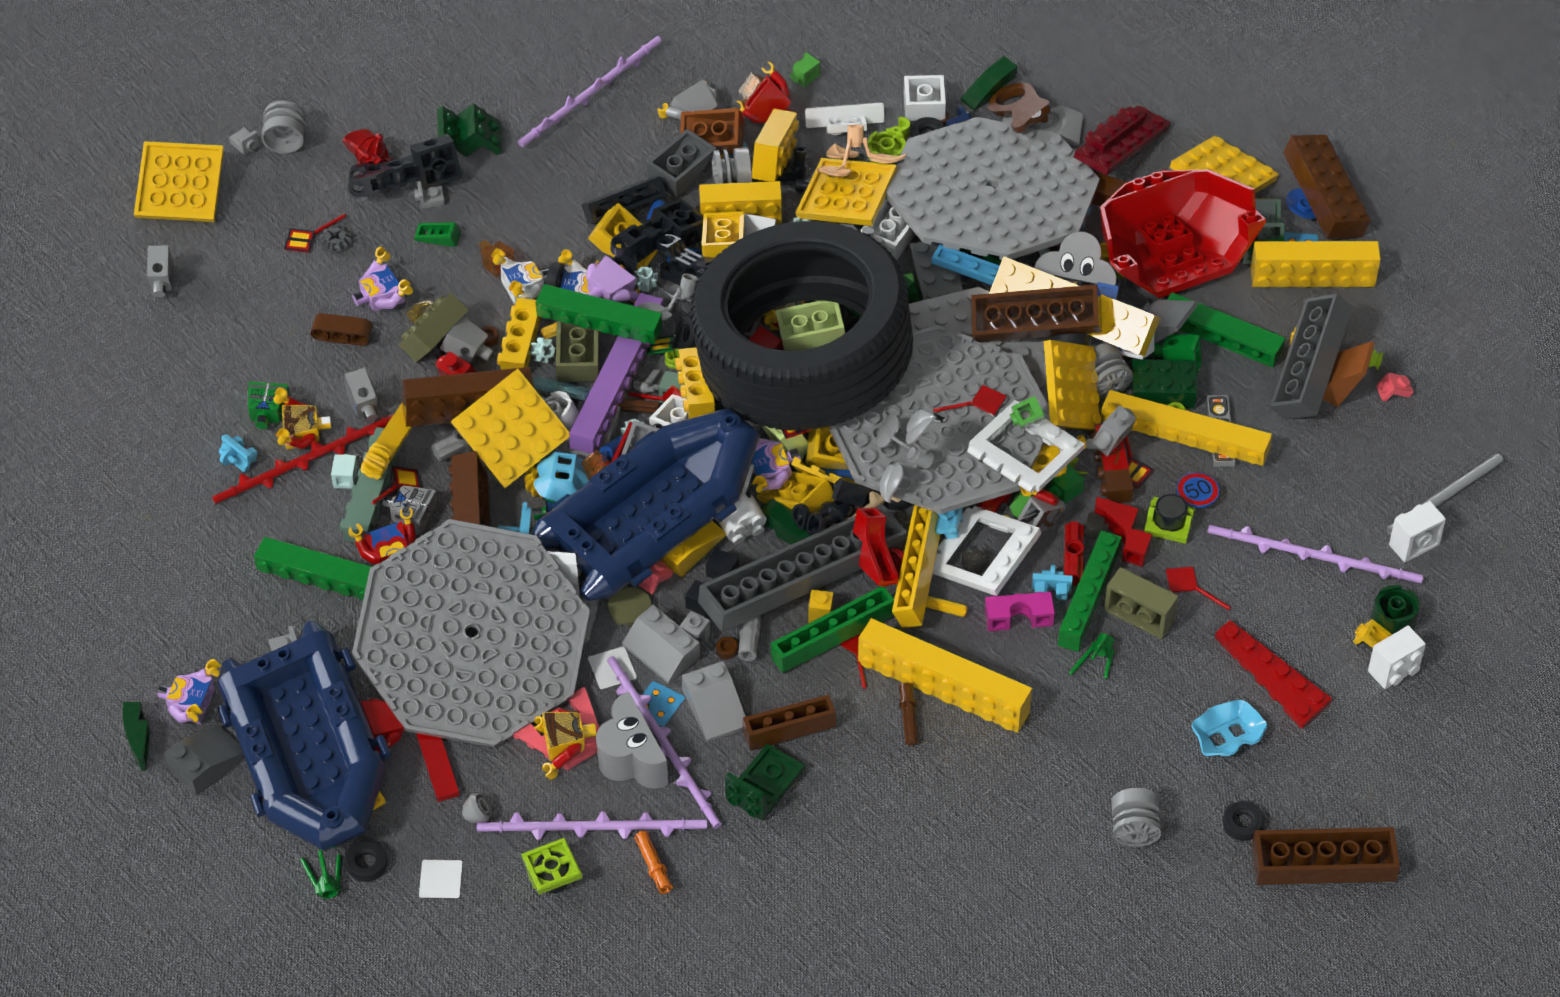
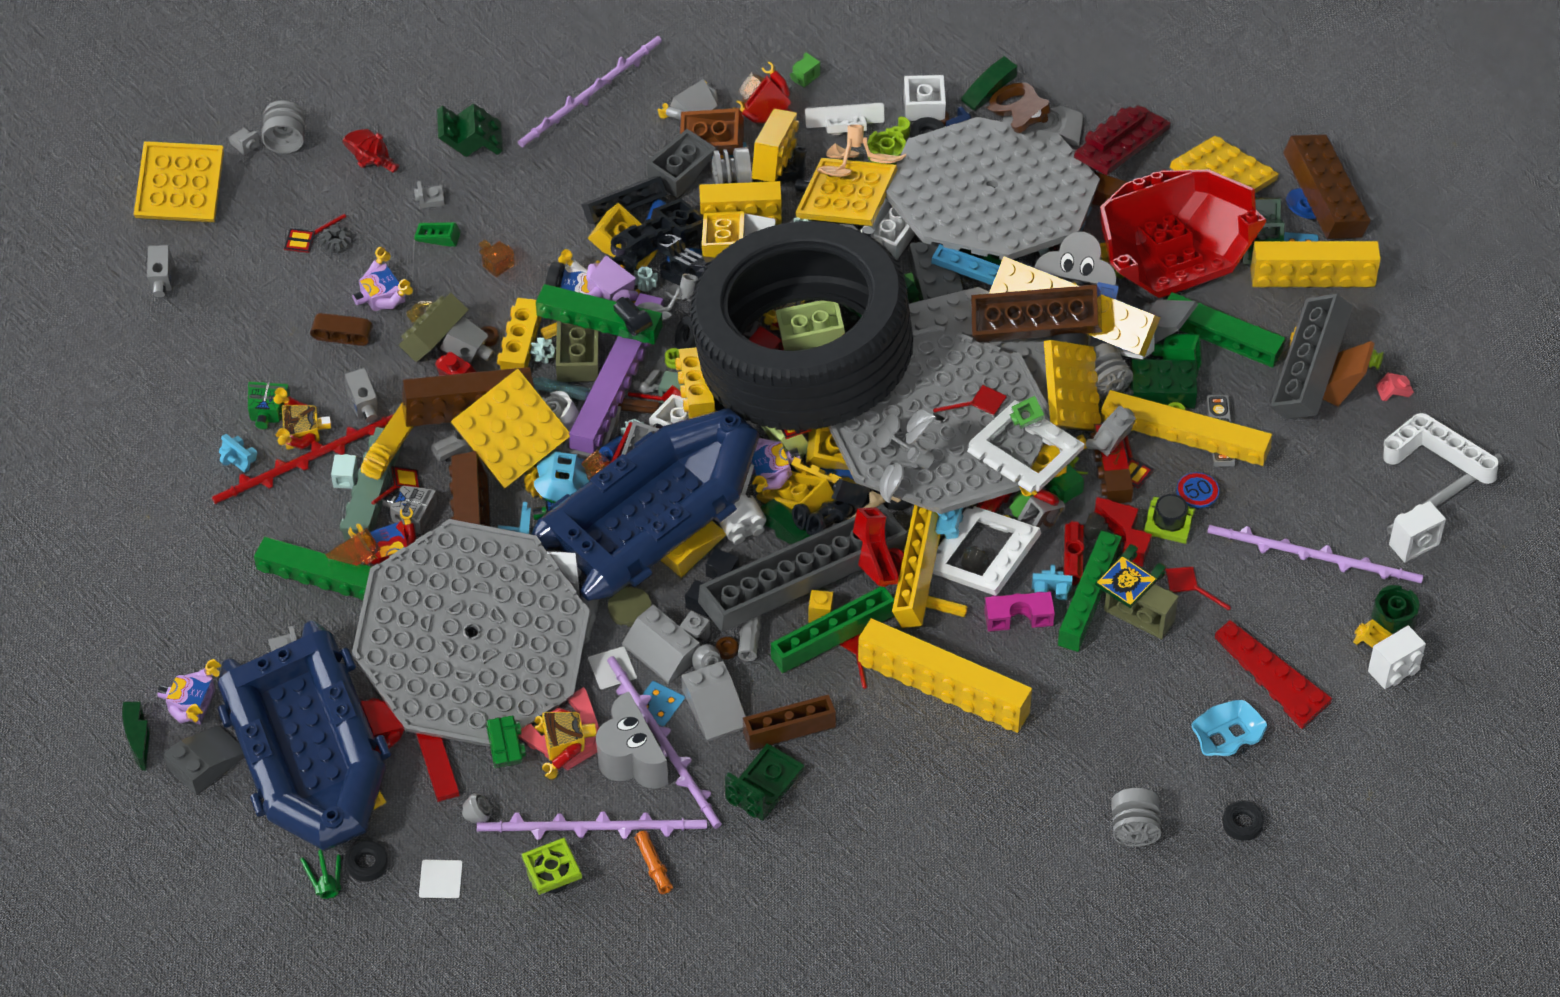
black brick [348,134,462,198] -> none
torso [491,248,549,305] -> none
coral bracket [638,561,674,594] -> none
piece [647,335,675,355] -> none
reddish brown axle [899,682,918,746] -> none
green plant [1069,633,1115,679] -> none
reddish brown brick [1252,827,1400,885] -> none
none -> clear orange slope [325,528,381,566]
none -> green brick [486,715,526,768]
none -> black piece [613,297,653,336]
none -> light grey cone [692,644,721,670]
none -> flag [1095,544,1166,608]
none -> white beam [1383,413,1498,484]

